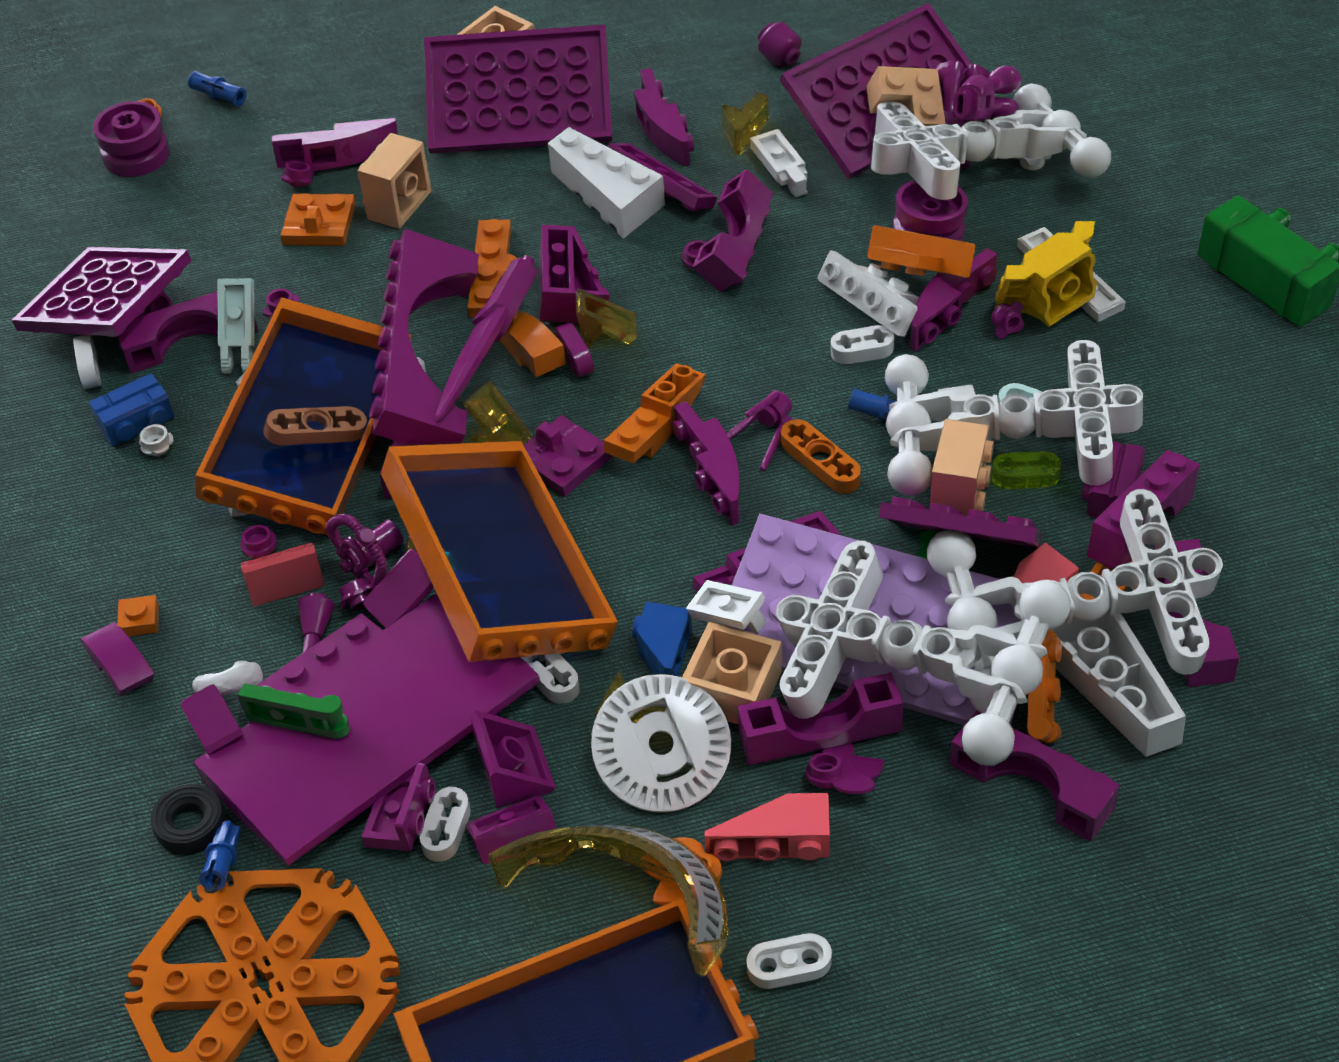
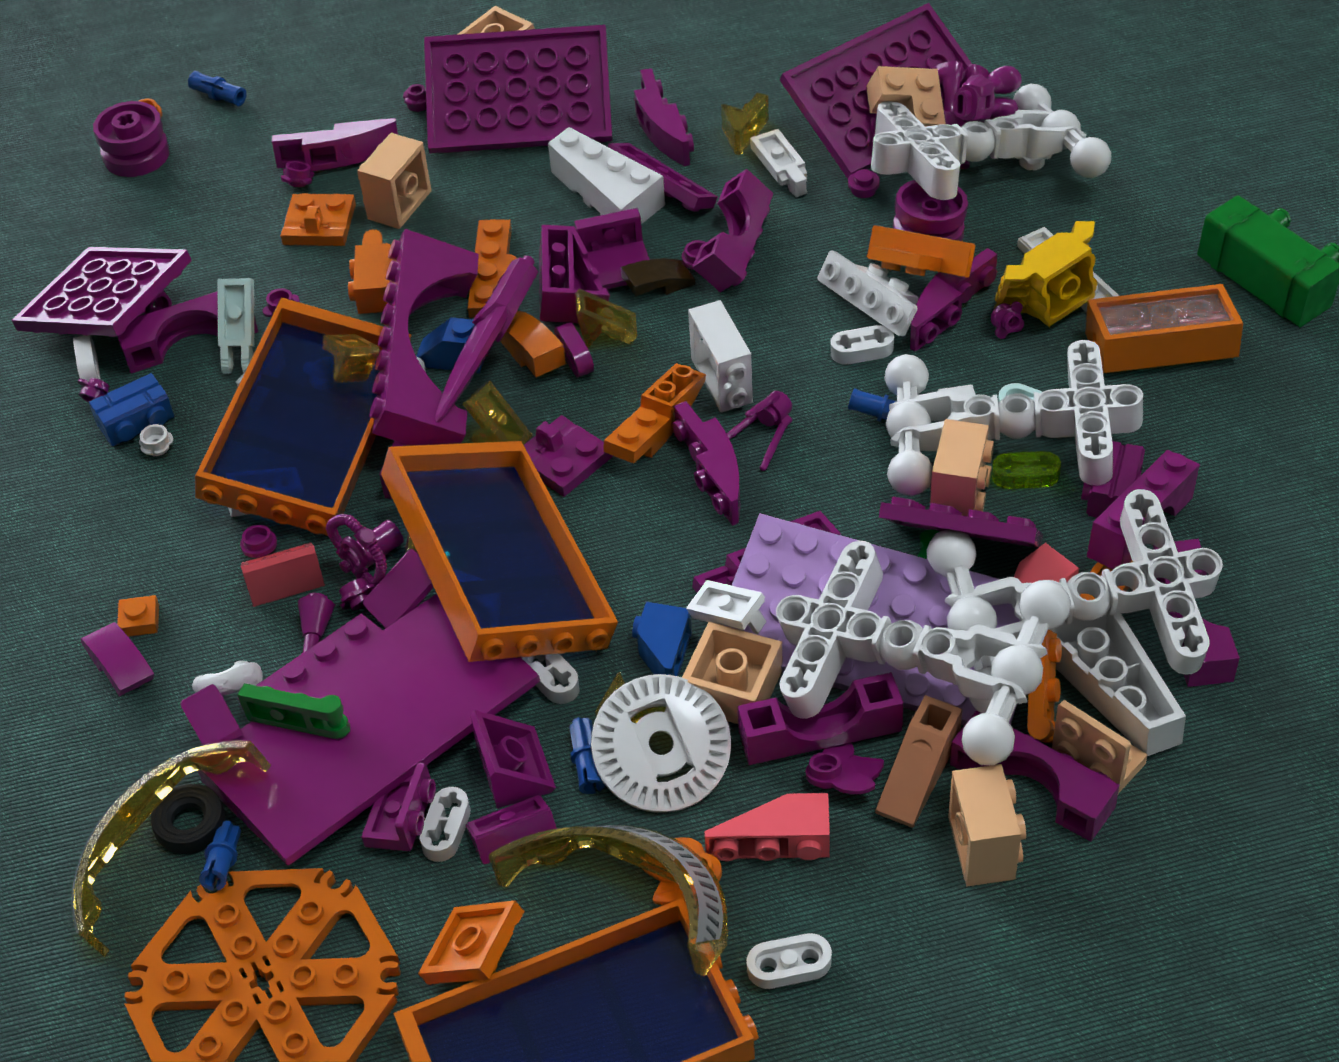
nougat beam [263,406,367,445] -> none
magenta head [758,22,802,67] -> none
orange beam [781,419,861,494] -> none
none -> clear yellow windscreen [71,741,272,957]
none -> magenta plate [77,378,110,403]
none -> clear yellow slope [323,334,379,382]
none -> orange hinge [348,229,393,314]
none -> magenta plate [403,84,427,112]
none -> blue slope [416,317,485,373]
none -> orange hinge [418,900,524,984]
none -> blue axle [569,717,605,794]
none -> magenta bracket [574,208,650,290]
none -> dark brown slope [621,258,695,296]
none -> white window [688,300,753,412]
none -> magenta plate [848,169,880,198]
none -> nougat slope [875,695,962,828]
none -> light nougat brick [948,764,1026,887]
none -> light nougat bracket [1052,700,1148,794]
none -> orange brick [1085,284,1243,373]

